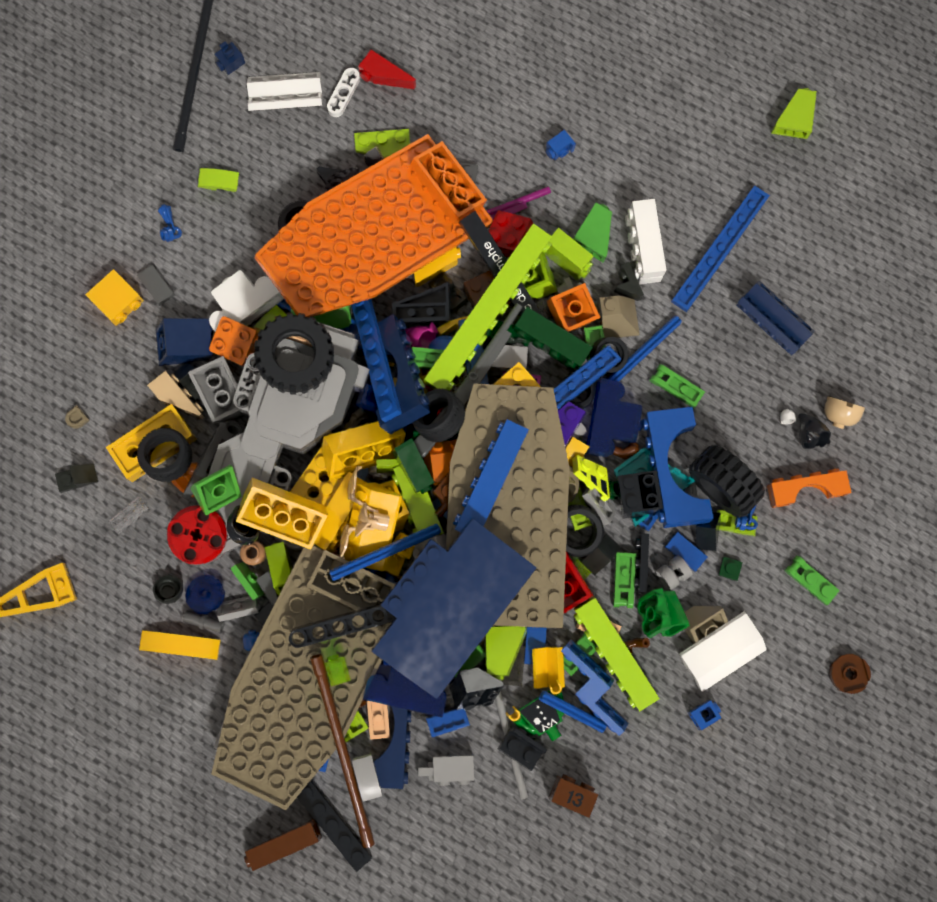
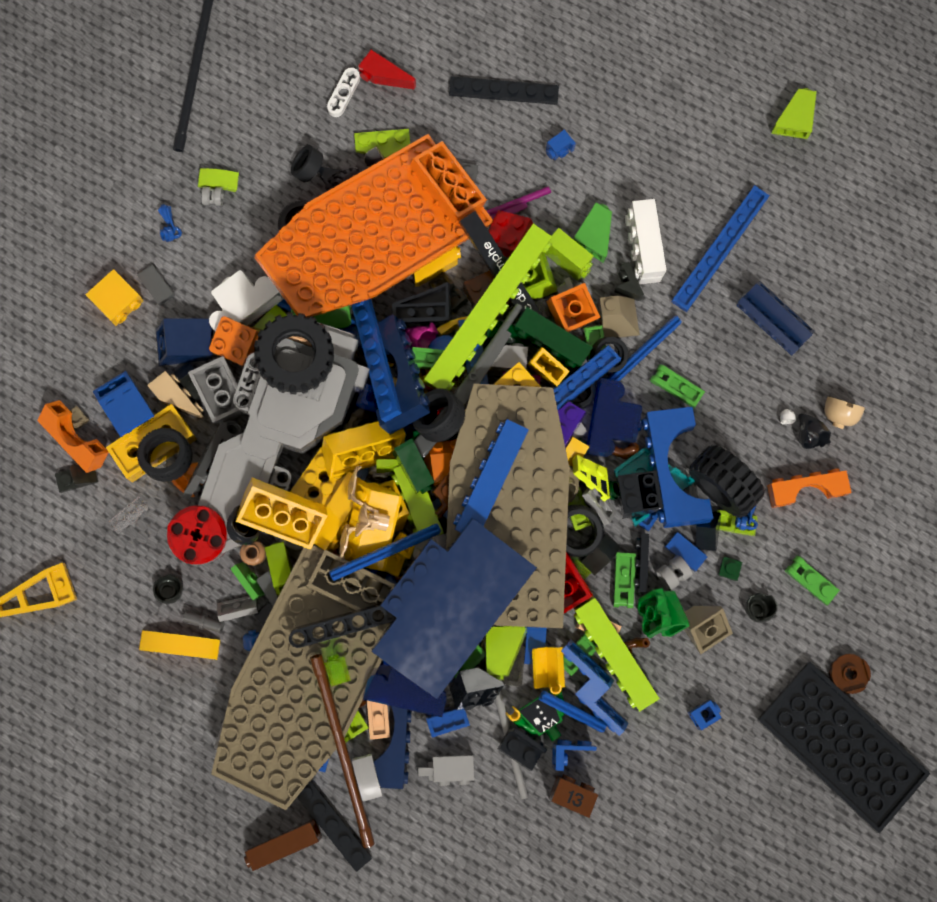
clear blue plate [185,575,225,614] -> none
bright green slope [190,464,242,516] -> none
dark blue brick [214,41,245,75] -> none
white slope [247,72,322,111] -> none
white slope [679,612,767,692] -> none
none -> orange arch [37,400,109,473]
none -> blue slope [93,371,154,437]
none -> light grey wheel [202,187,224,206]
none -> black tyre [290,145,323,183]
none -> black plate [449,76,559,105]
none -> yellow slope [527,347,569,386]
none -> blue bracket [552,740,597,771]
none -> pearl dark grey hair [745,593,778,623]
none -> black plate [757,662,931,834]

